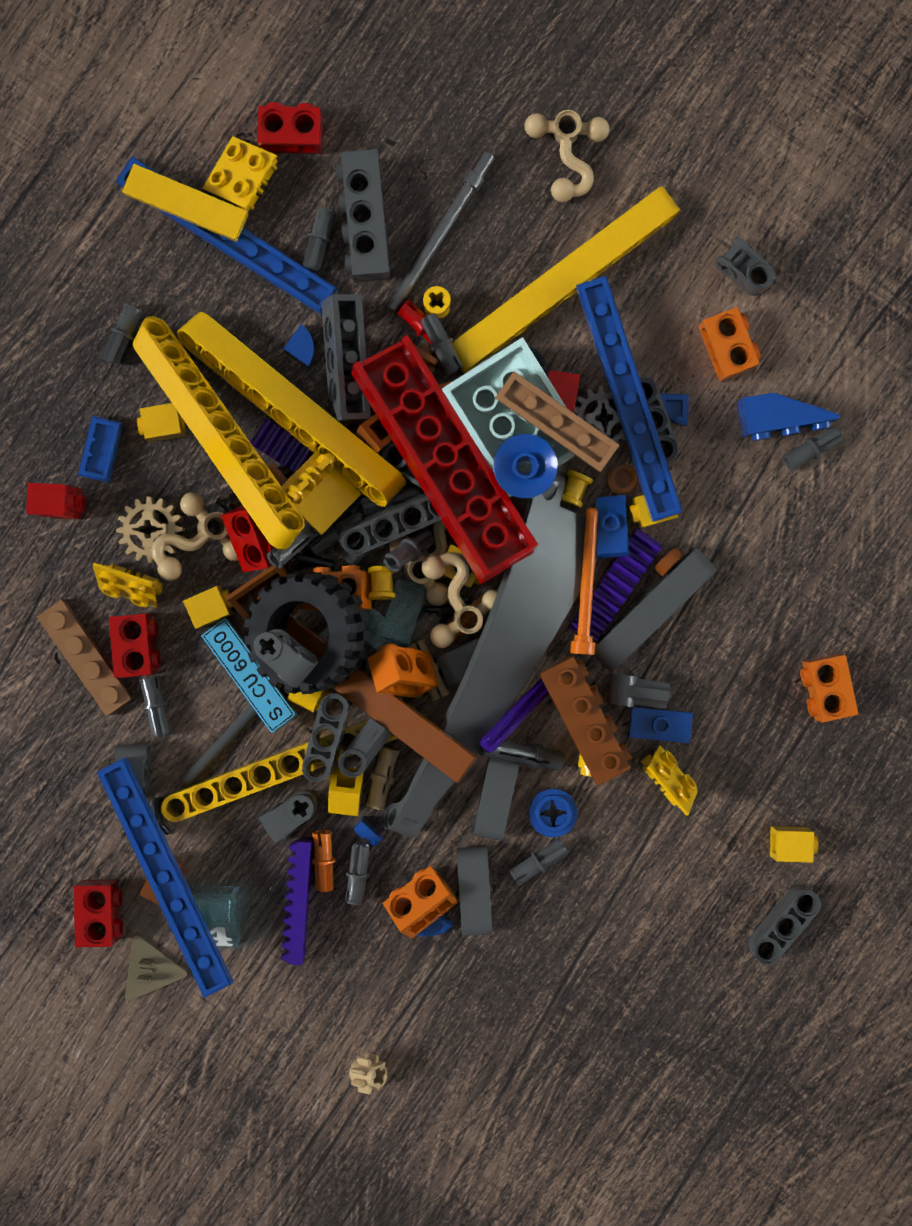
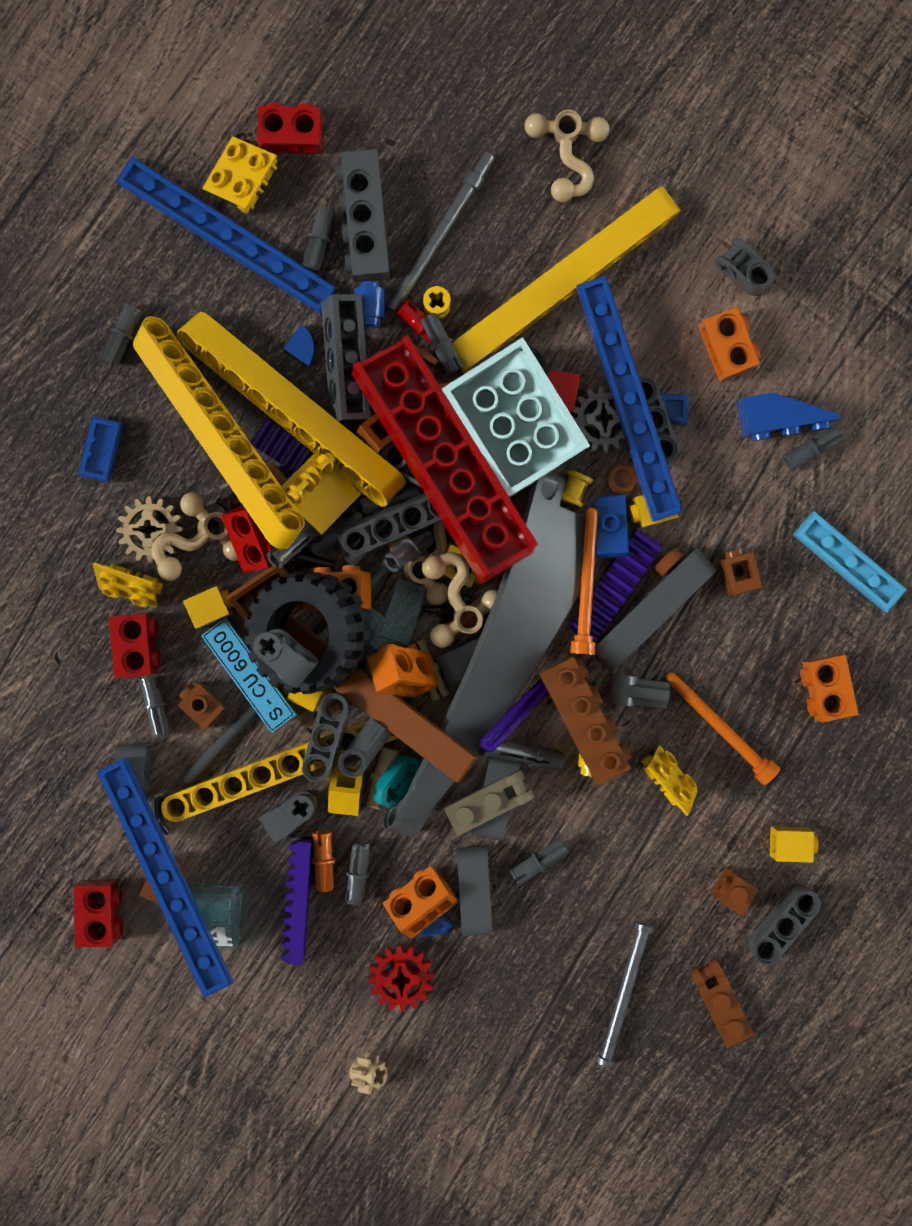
red brick [26,483,86,520] -> none
medium nougat plate [37,599,134,716] -> none
yellow tile [122,164,249,242] -> none
dark tan piece [125,934,188,1001] -> none
yellow brick [137,403,187,442] -> none
blue tile [354,817,384,846] -> none
yellow bush [368,566,396,600] -> none
blue dish [493,434,558,498] -> none
medium nougat plate [495,371,619,472] -> none
blue gear [529,788,577,837] -> none
blue plate [628,706,693,743] -> none
none -> dark orange brick [178,682,229,731]
none -> blue brick [354,281,385,328]
none -> red gear [368,942,434,1012]
none -> teal beam [372,754,421,808]
none -> dark tan plate [444,769,535,836]
none -> flat silver bar [596,921,654,1068]
none -> orange piece [666,672,781,785]
none -> dark orange plate [689,958,754,1048]
none -> dark orange brick [710,867,759,916]
none -> dark orange brick [719,548,762,596]
none -> medium azure tile [793,511,907,613]

